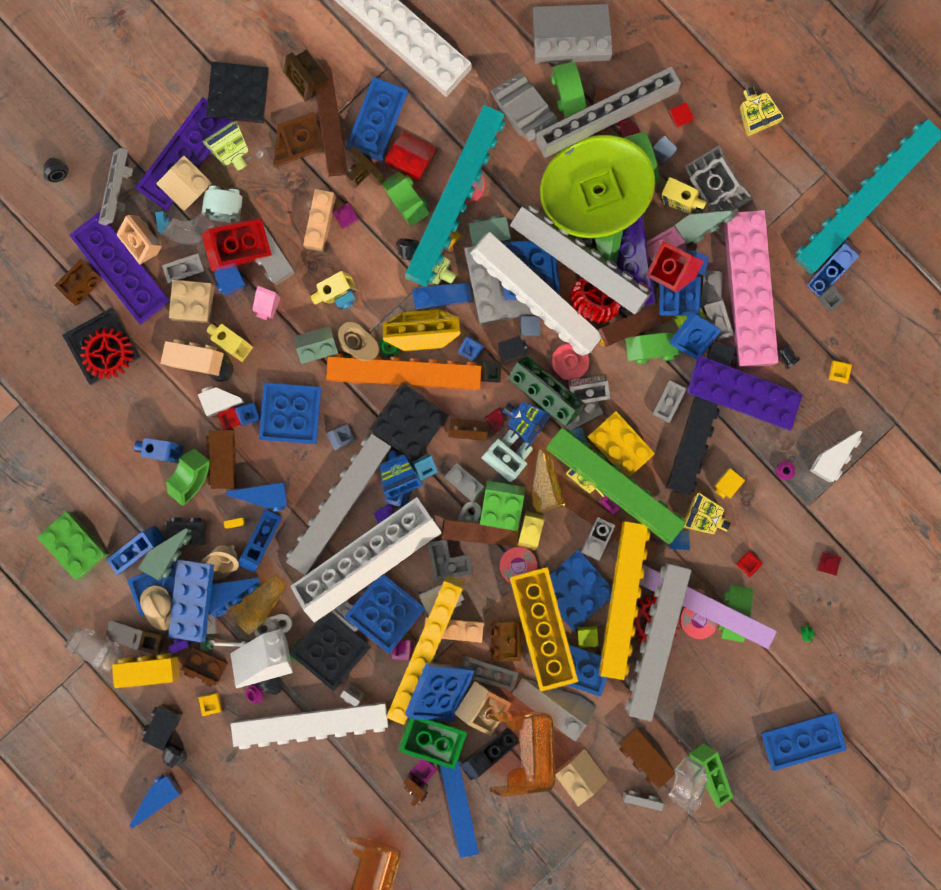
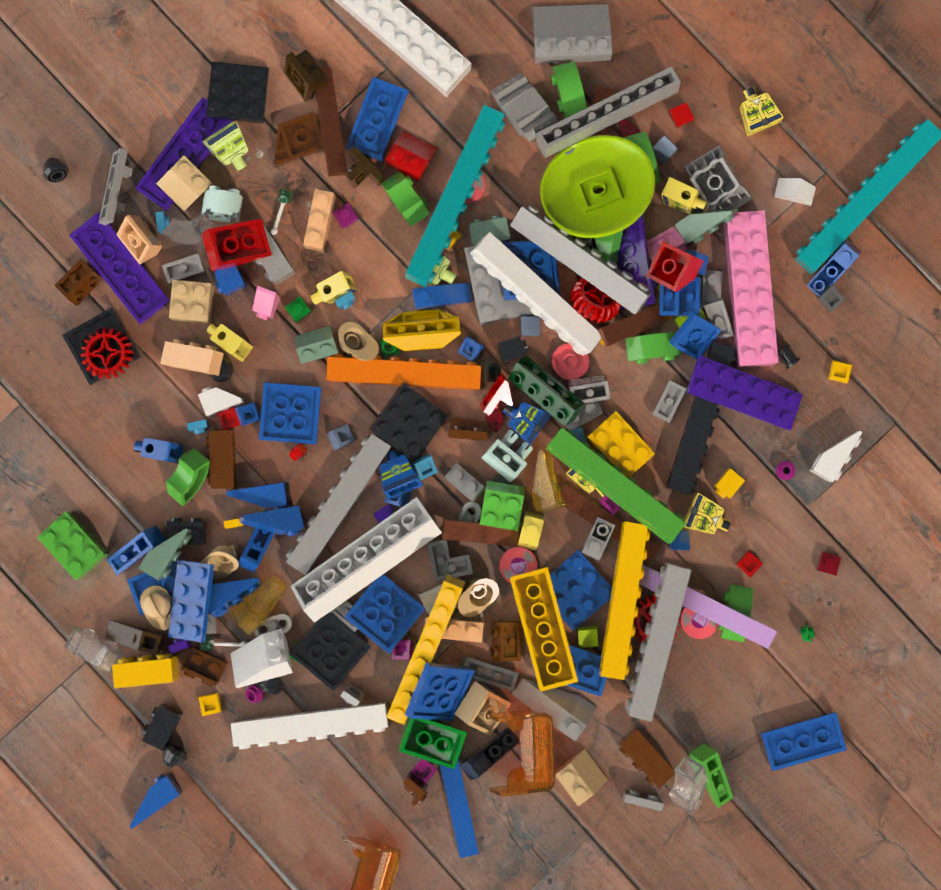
black cone [396,238,420,260] -> none
none -> dark azure plate [187,420,210,435]
none -> blue slope [239,506,304,537]
none -> hinge [270,189,294,235]
none -> green plate [284,296,311,323]
none -> red tile [289,443,308,461]
none -> tan piece [458,578,499,617]
none -> slope [480,374,513,415]
none -> white slope [774,178,816,206]

